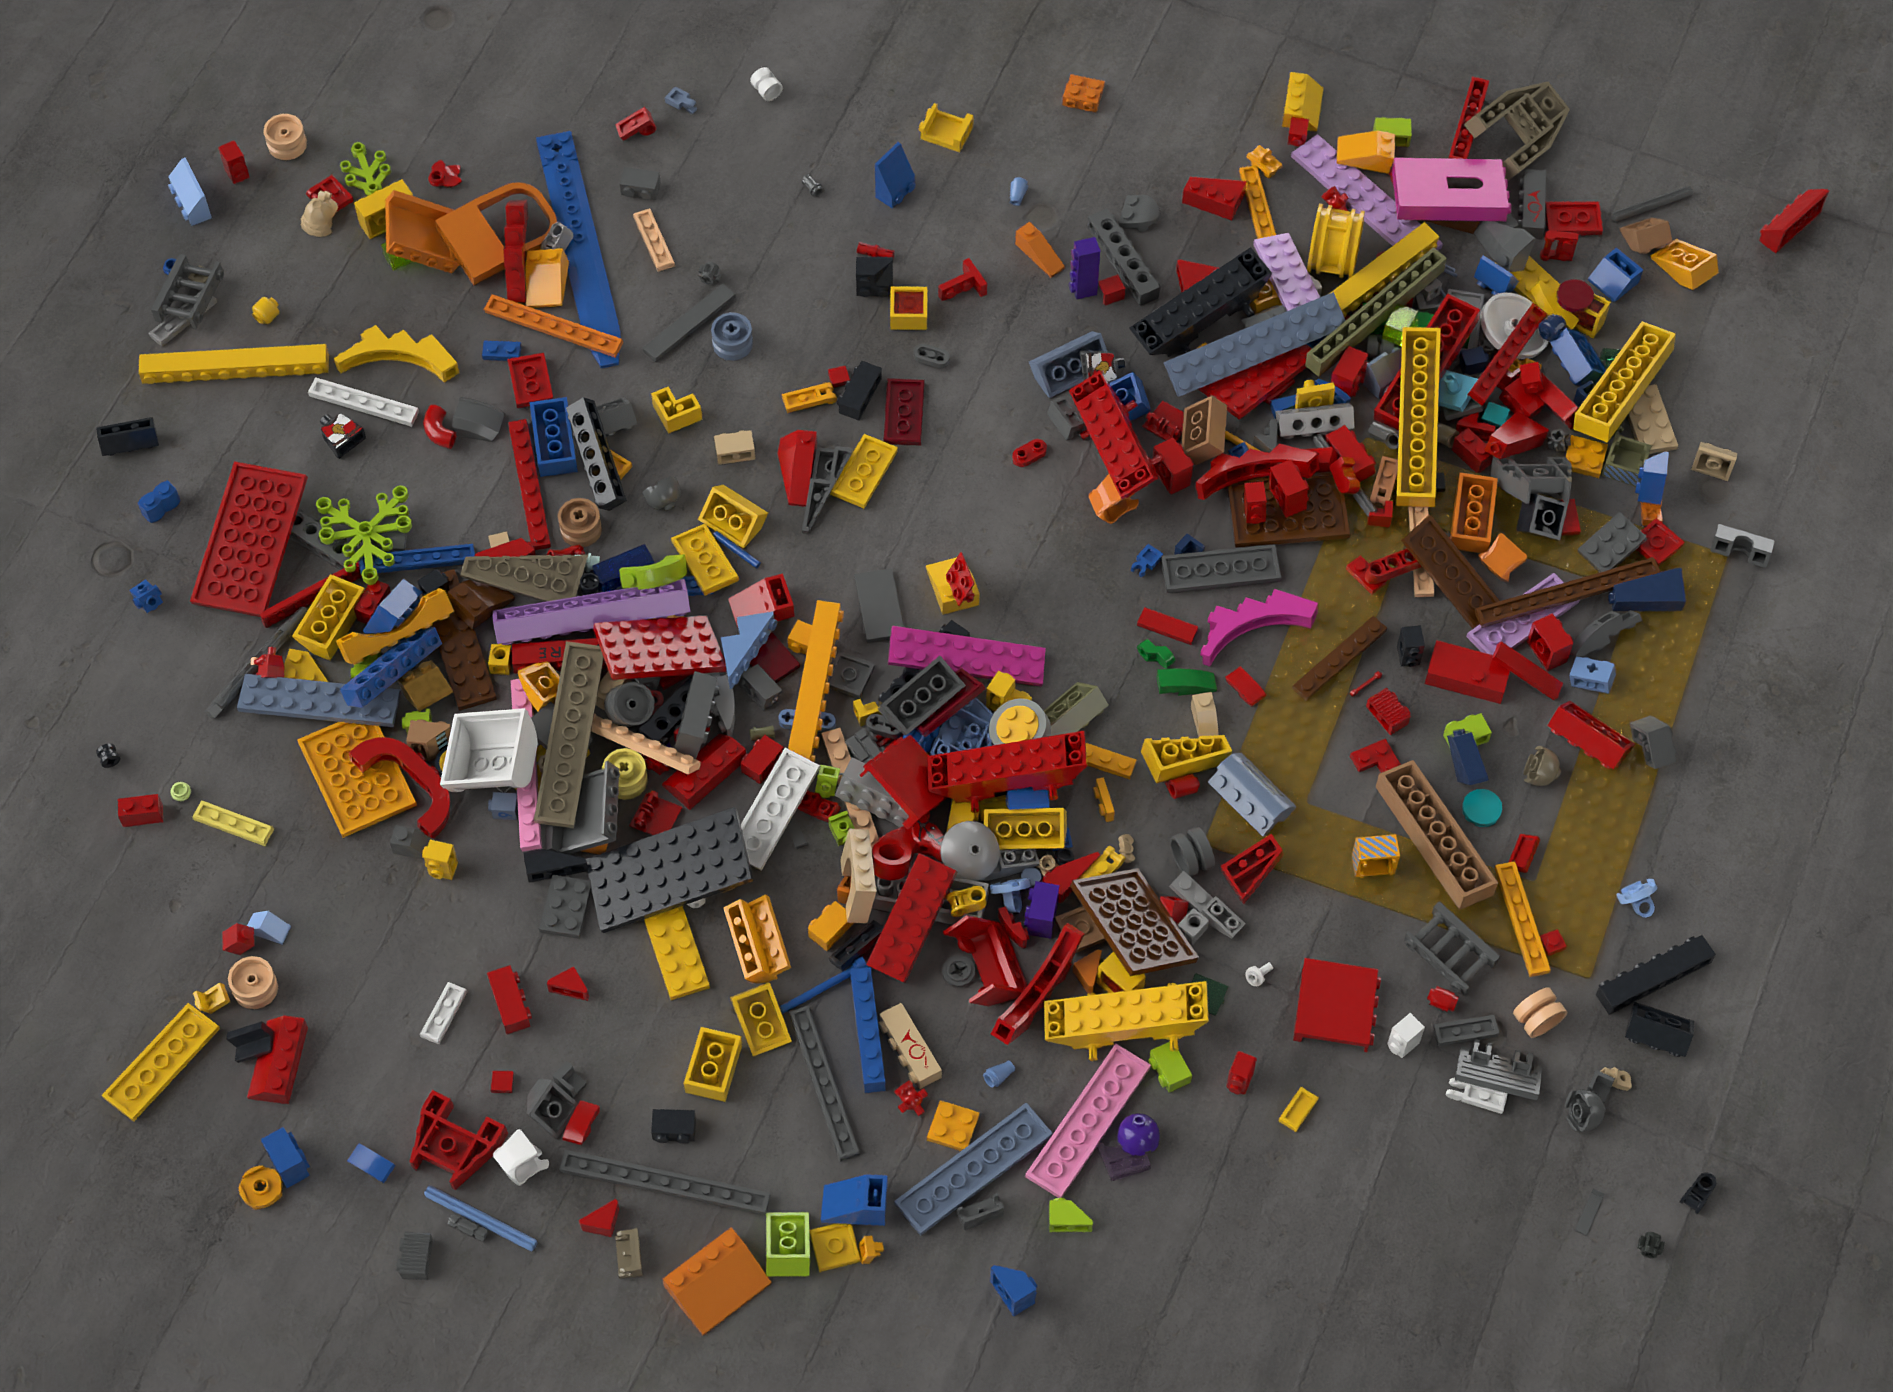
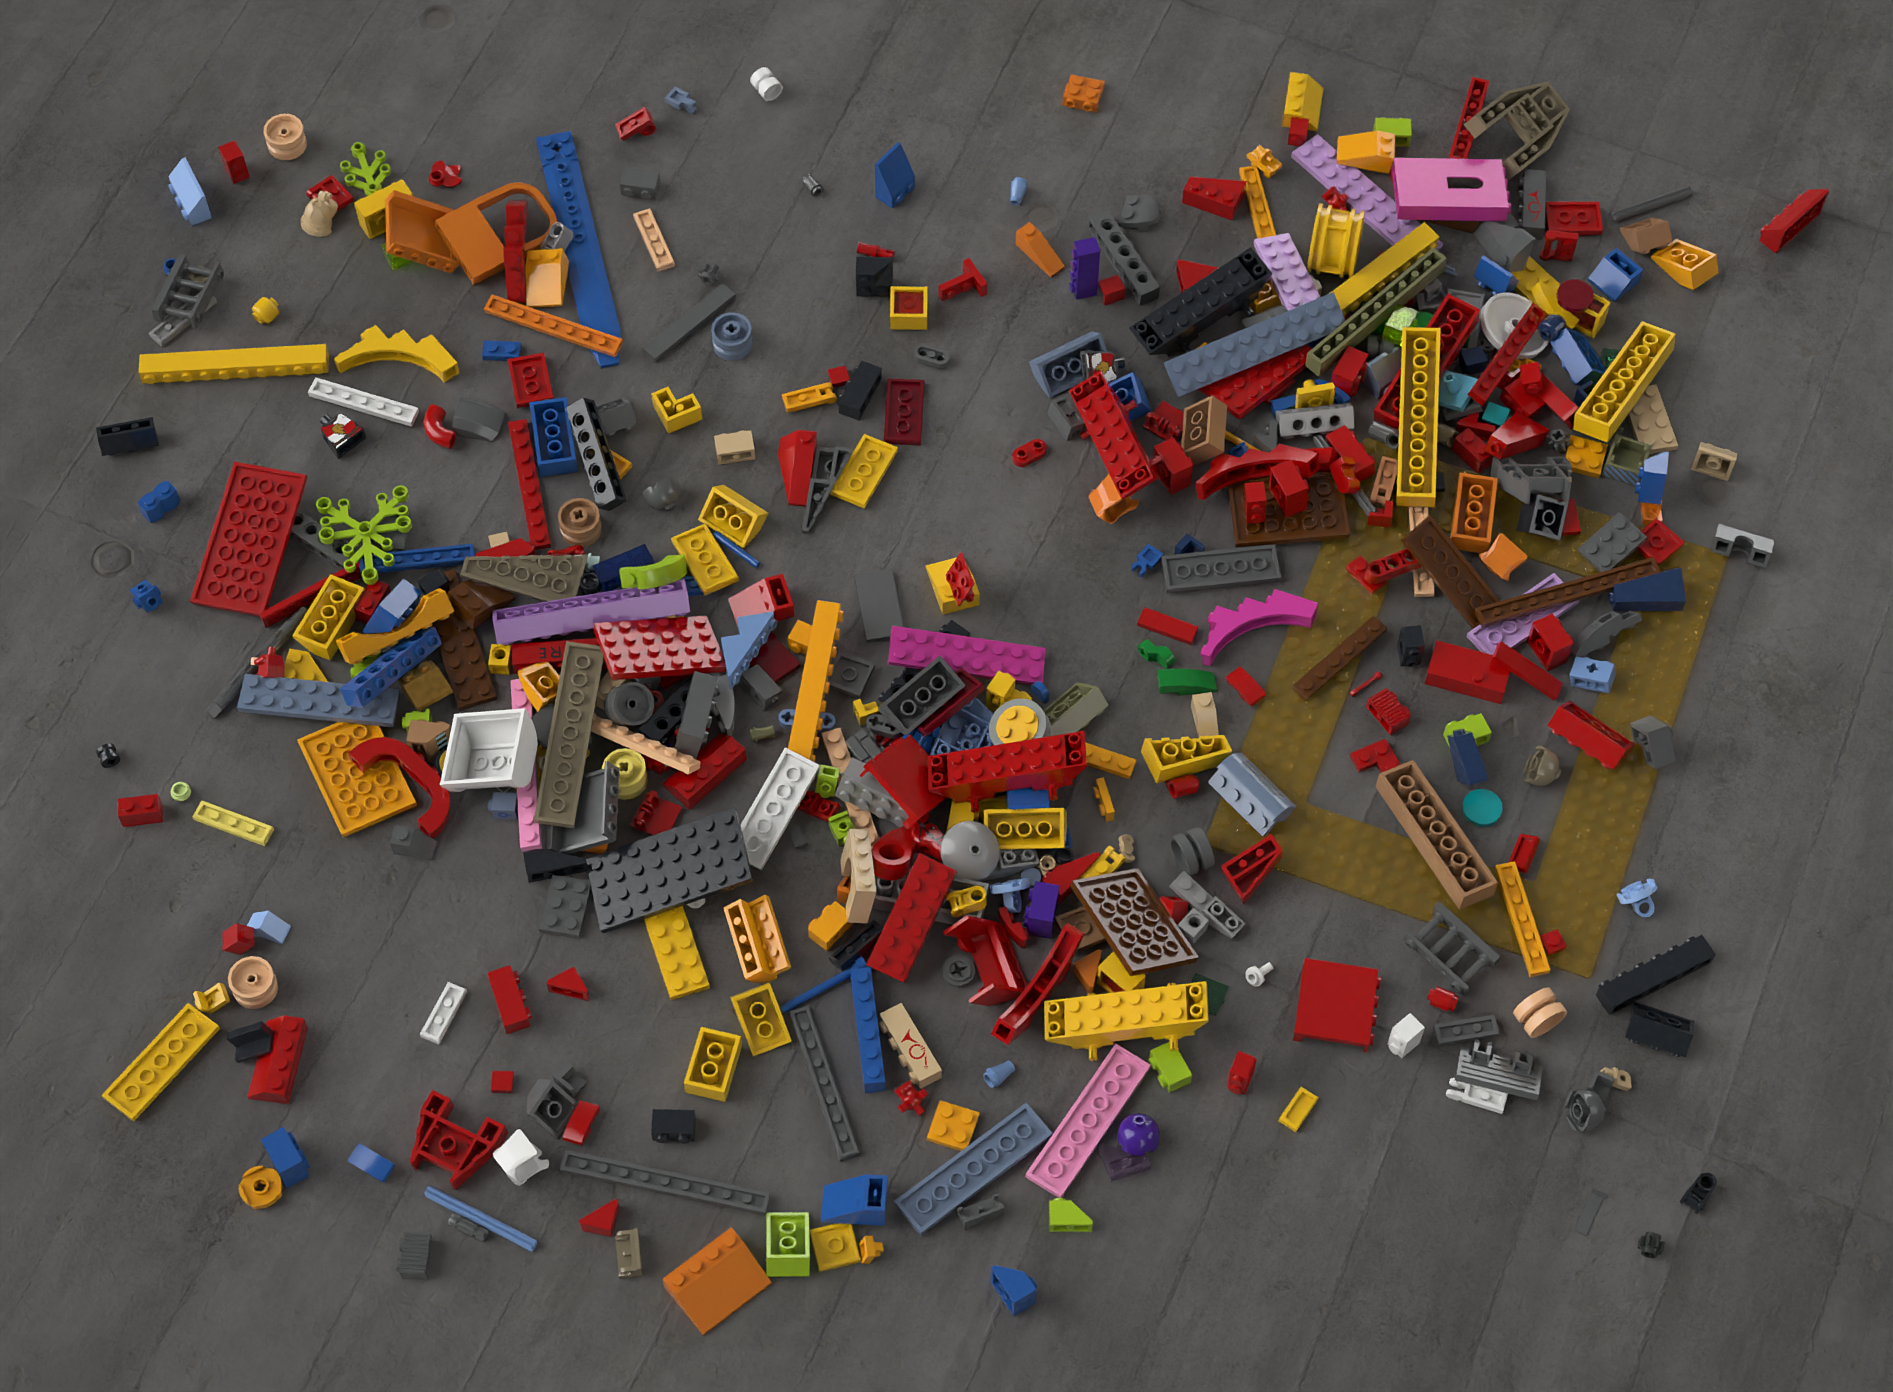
yellow brick [422,840,458,880] -> none
red brick [740,735,784,784] -> none
yellow panel [919,103,974,152] -> none
light orange container [1351,834,1400,878] -> none
none -> blue tile [1031,681,1049,704]

